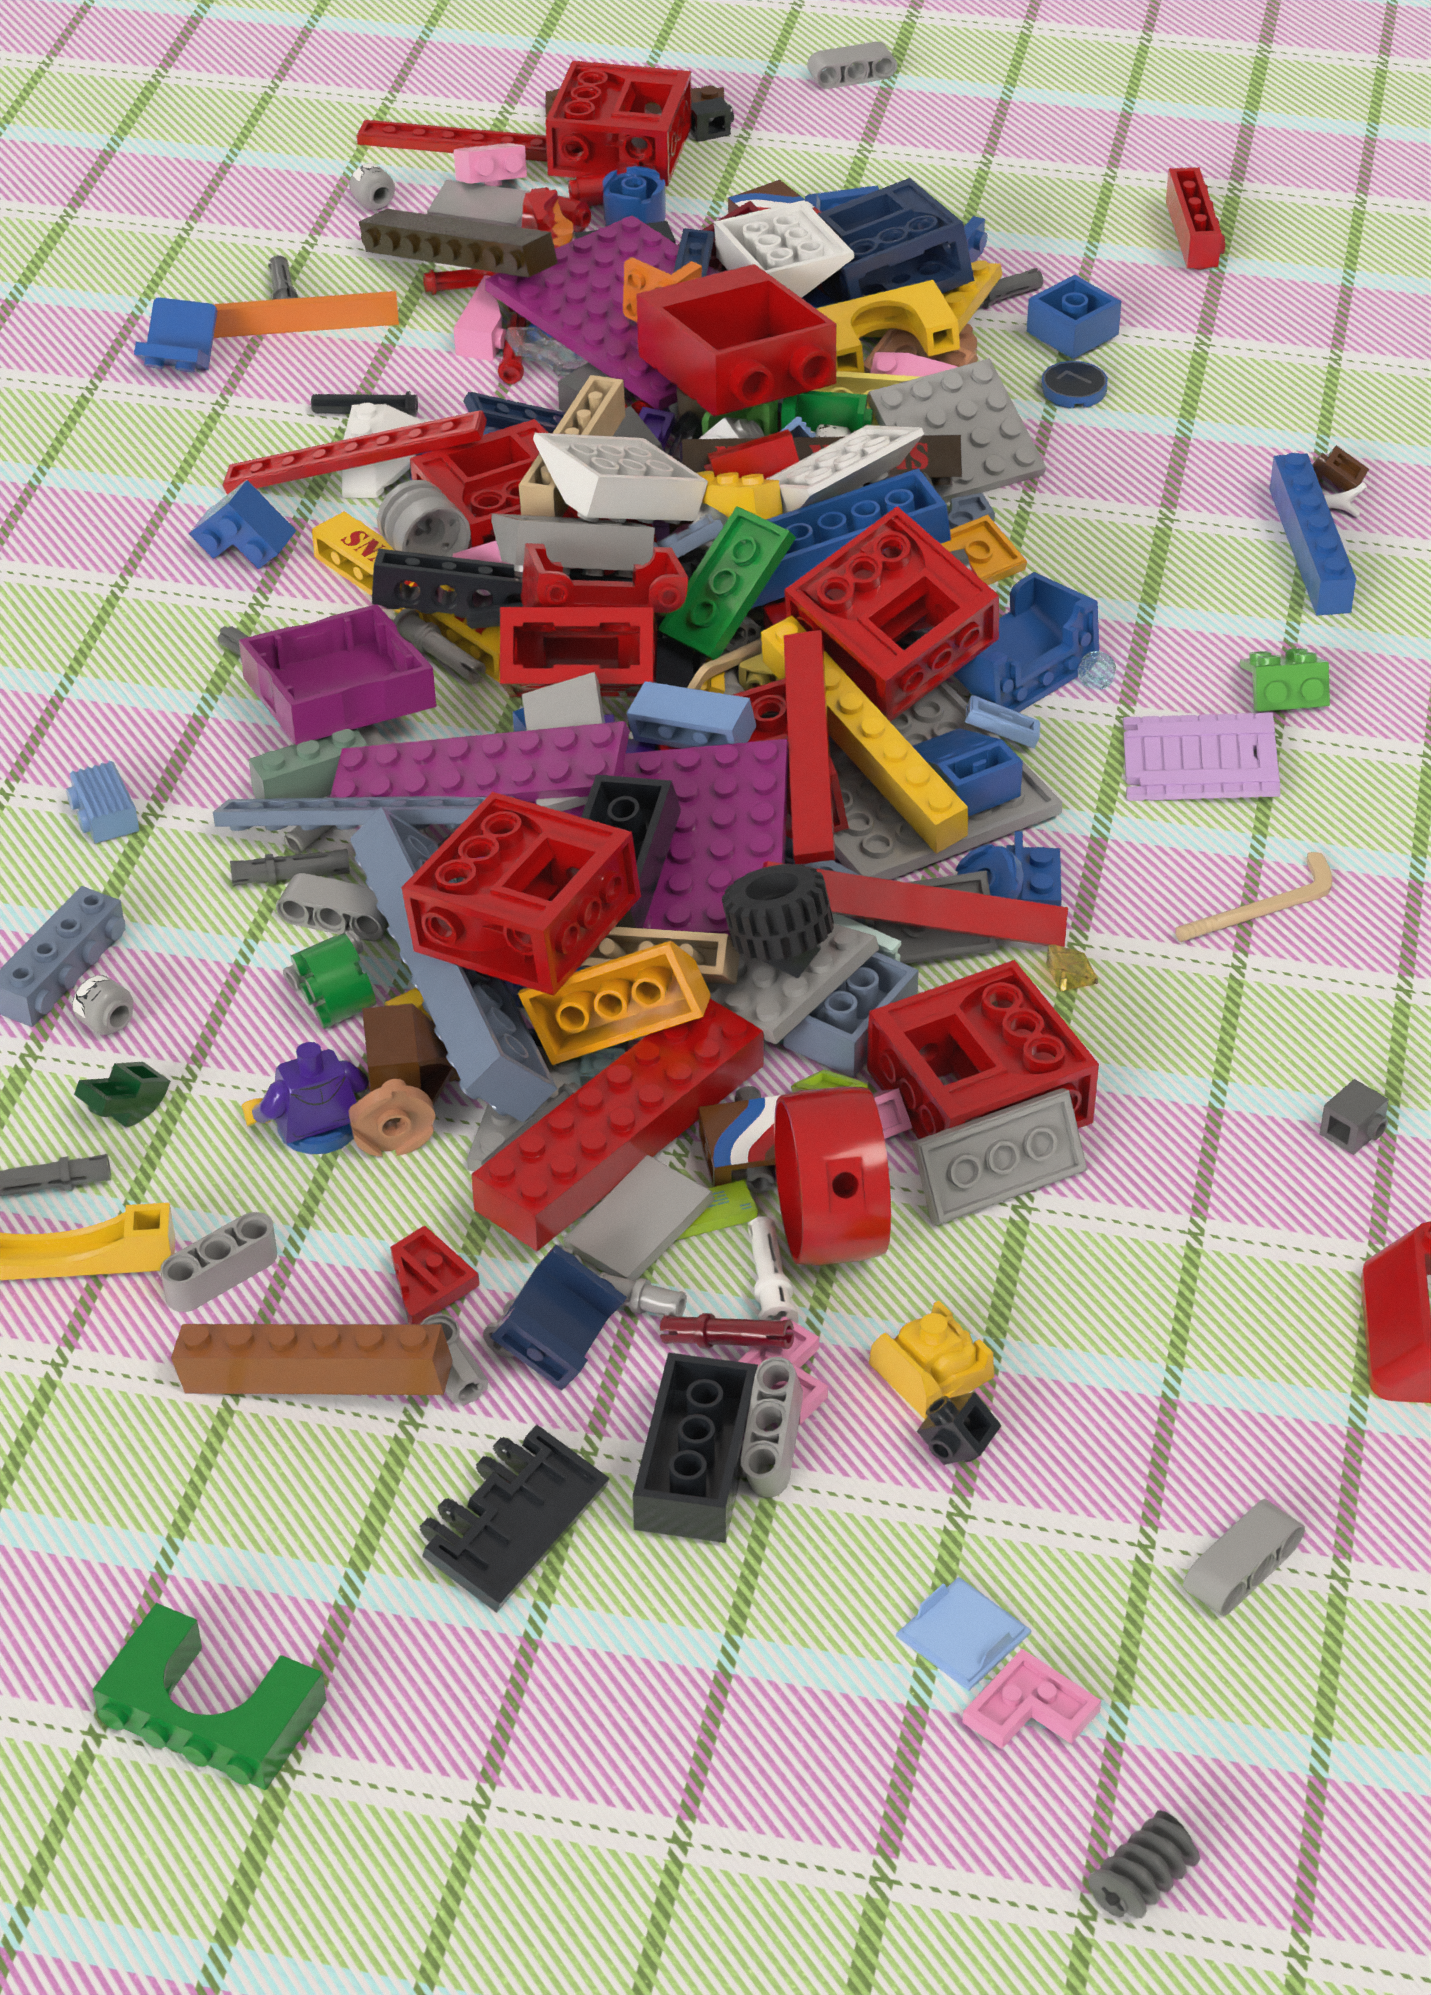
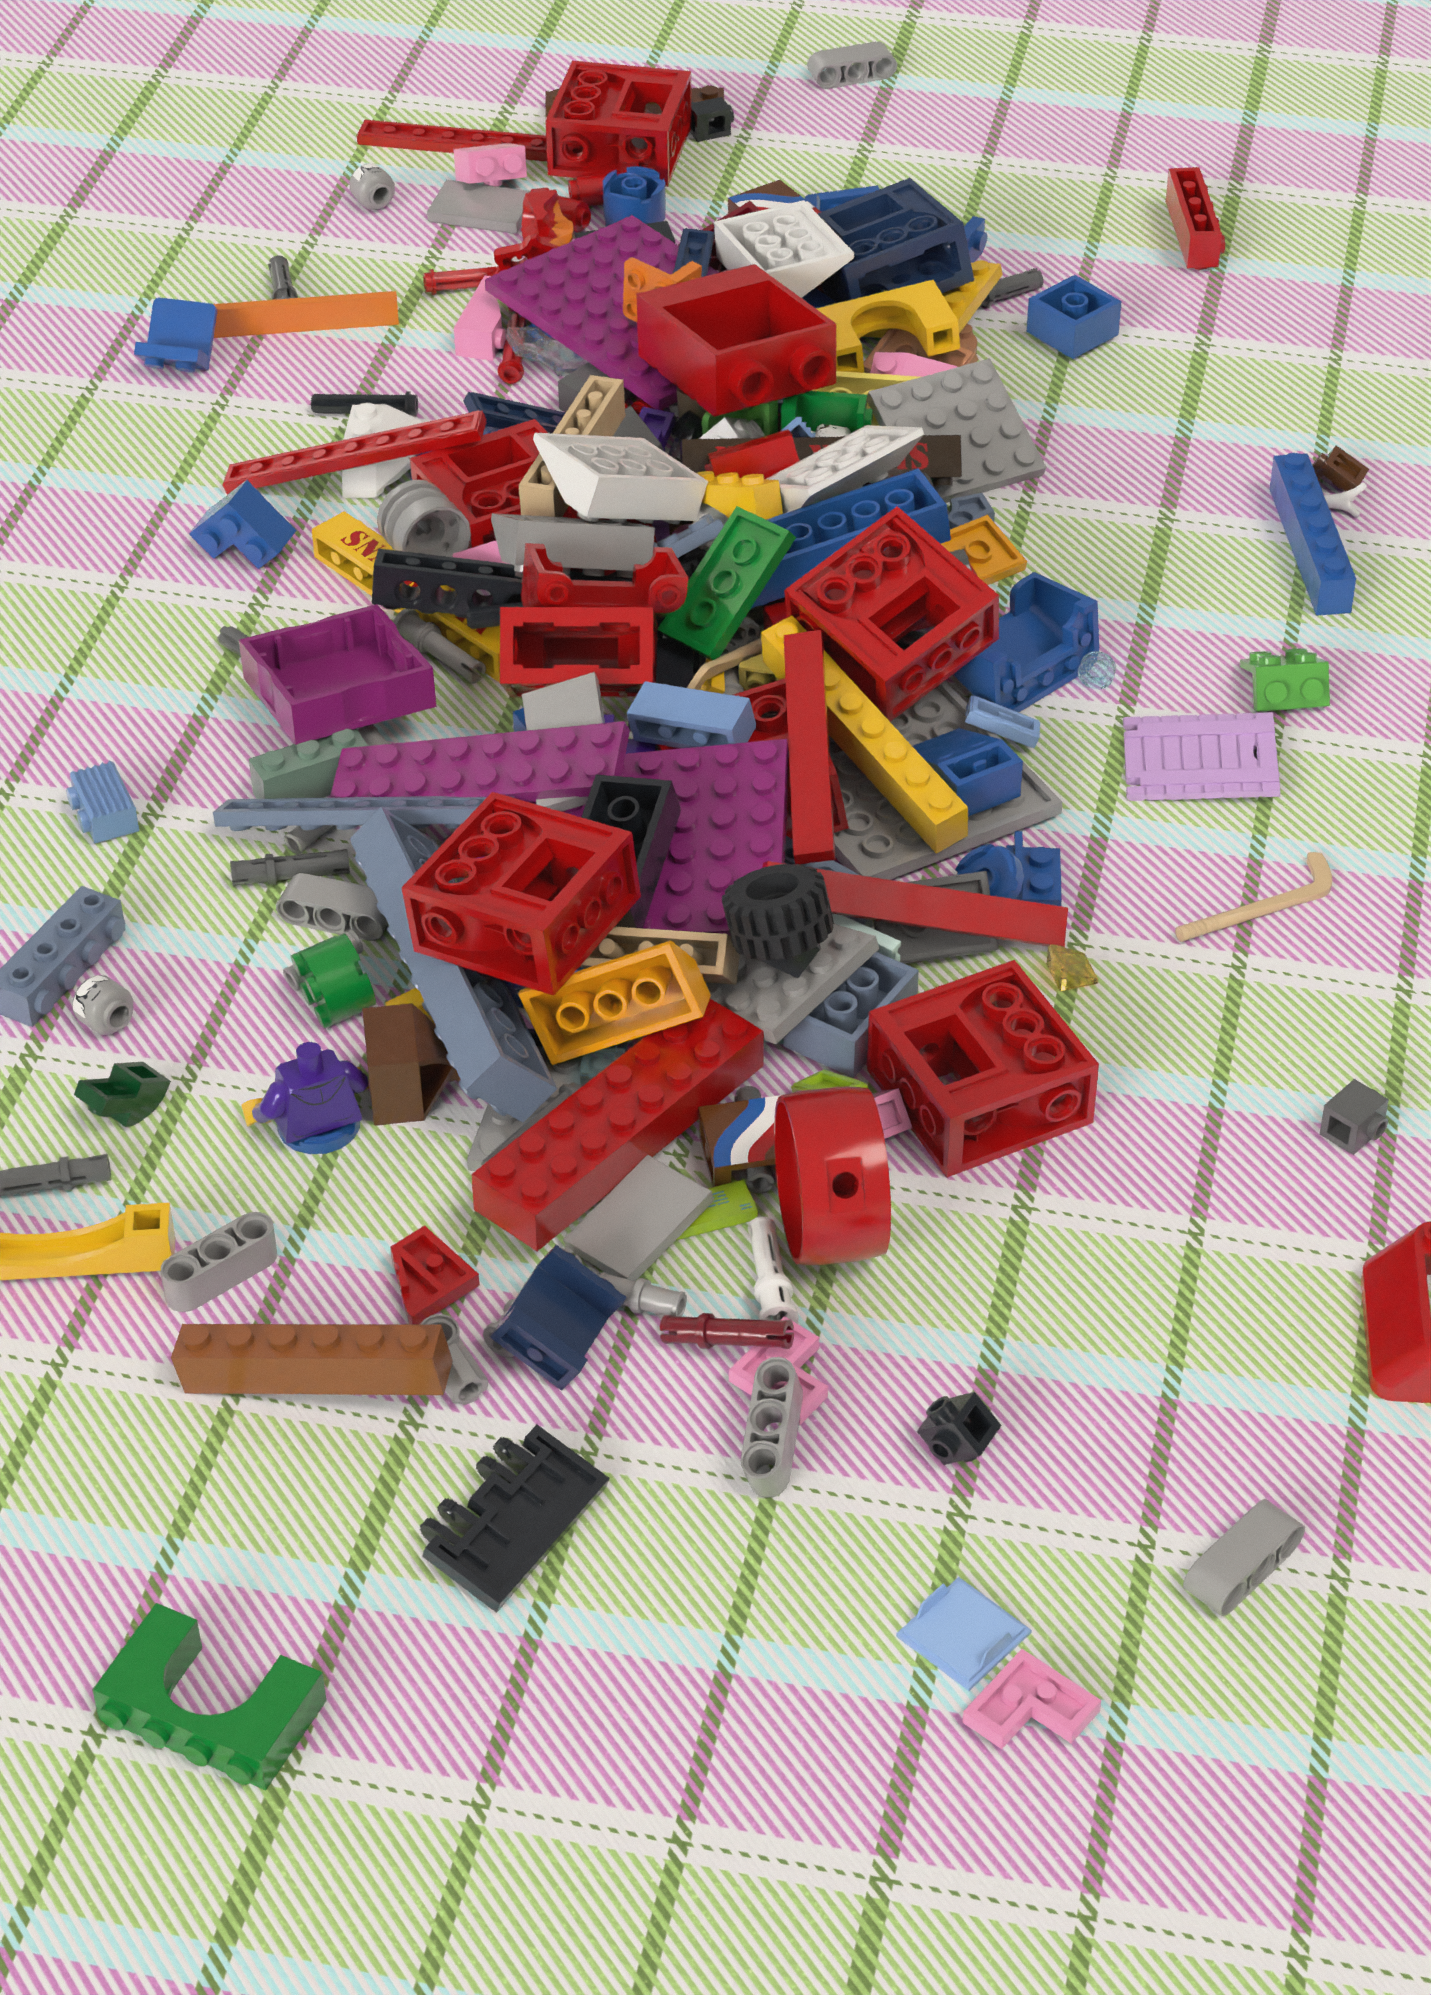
nougat plate [348,1079,436,1157] -> none
dark brown brick [359,209,558,277] -> none
black brick [633,1352,758,1543] -> none
yellow brick [868,1300,994,1419] -> none
light grey tile [912,1088,1087,1225] -> none
tile [1041,361,1108,408] -> none
dark grey piece [1088,1810,1200,1918] -> none

